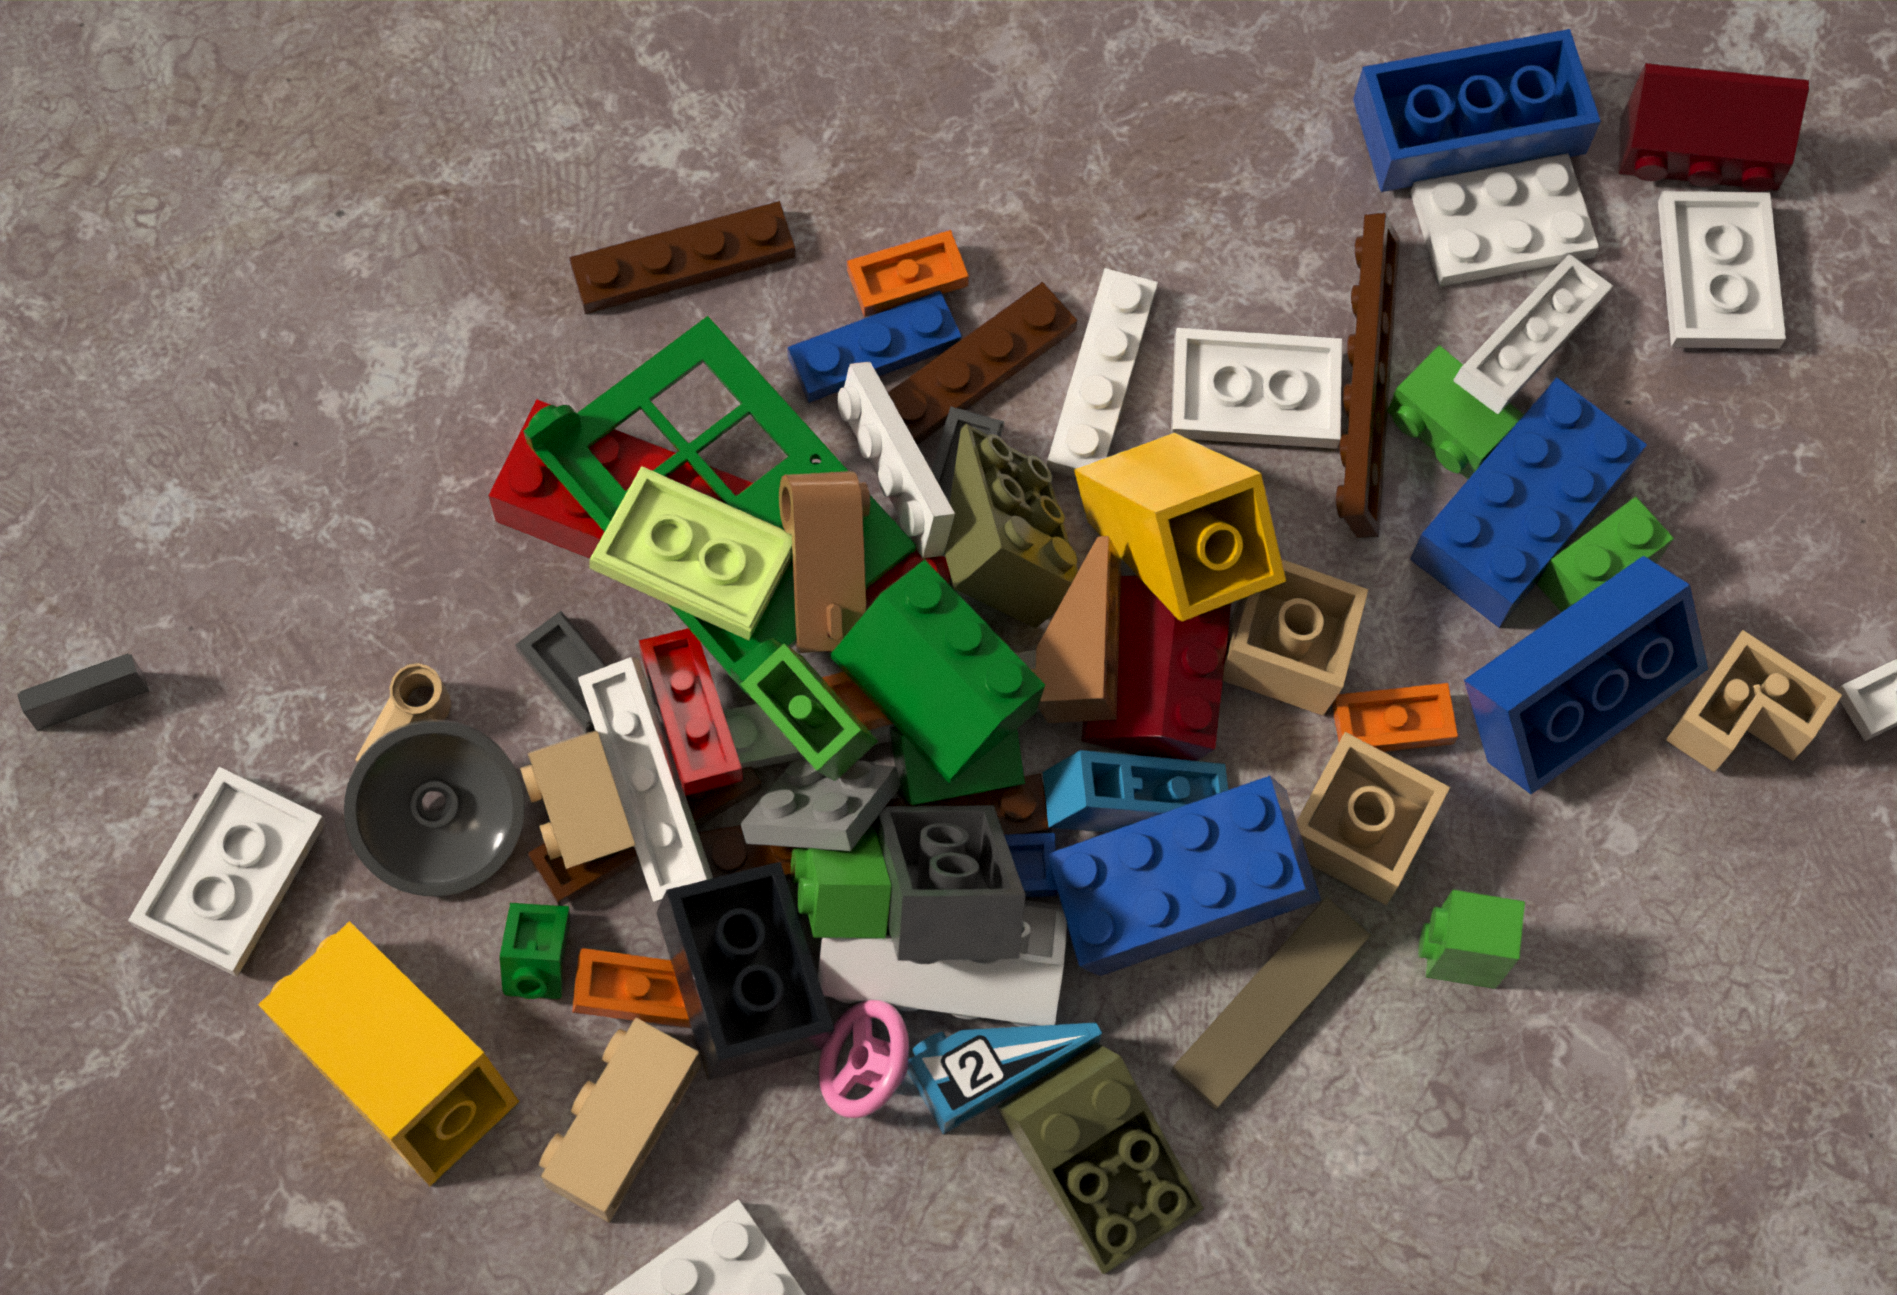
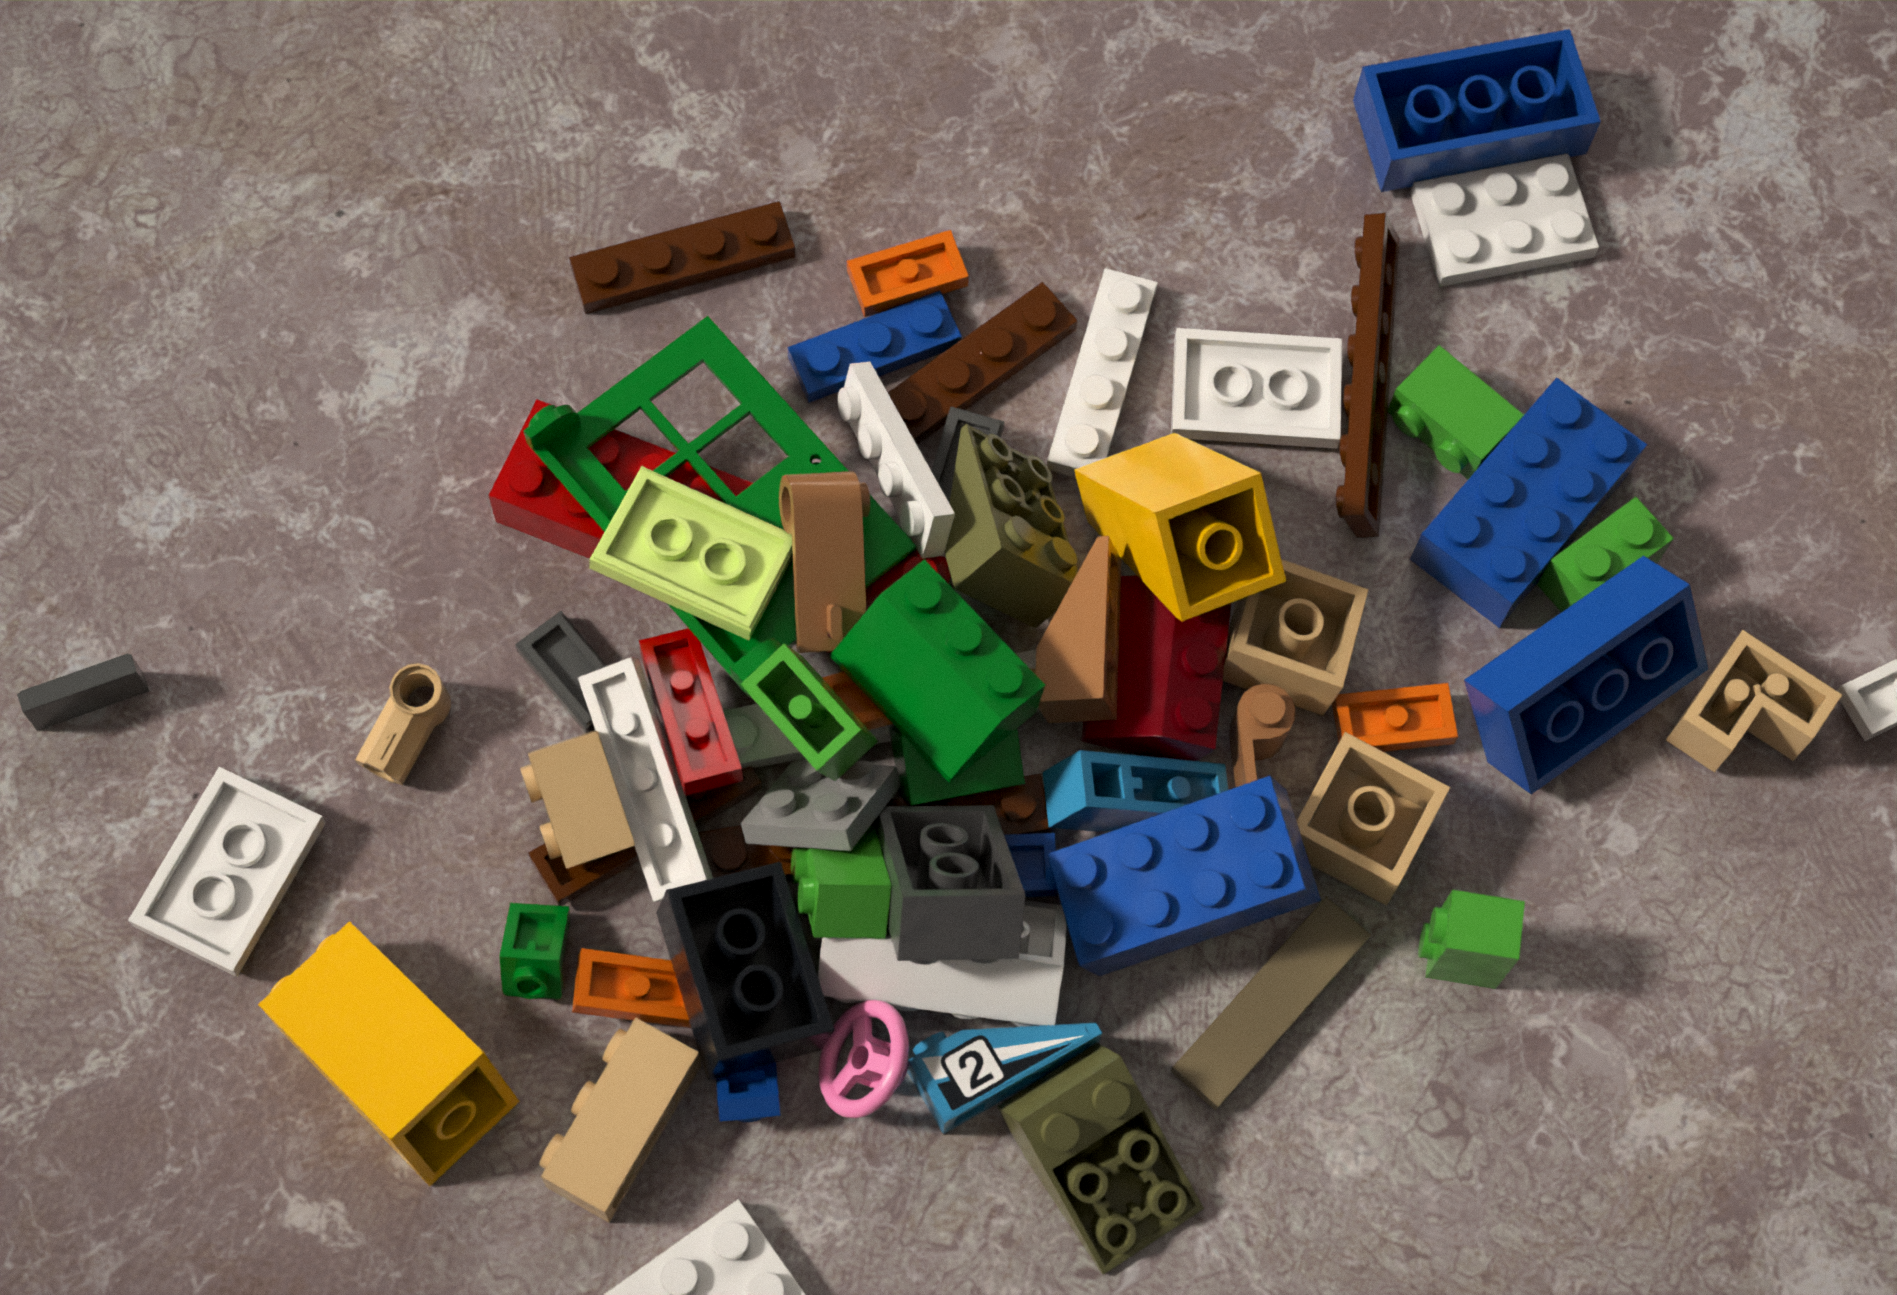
dark grey dish [344,719,525,896] -> none
white plate [1453,254,1613,414] -> none
dark red slope [1618,63,1809,192] -> none
white plate [1658,191,1786,349] -> none
none -> blue plate [716,1062,781,1122]
none -> medium nougat door [1229,683,1296,788]

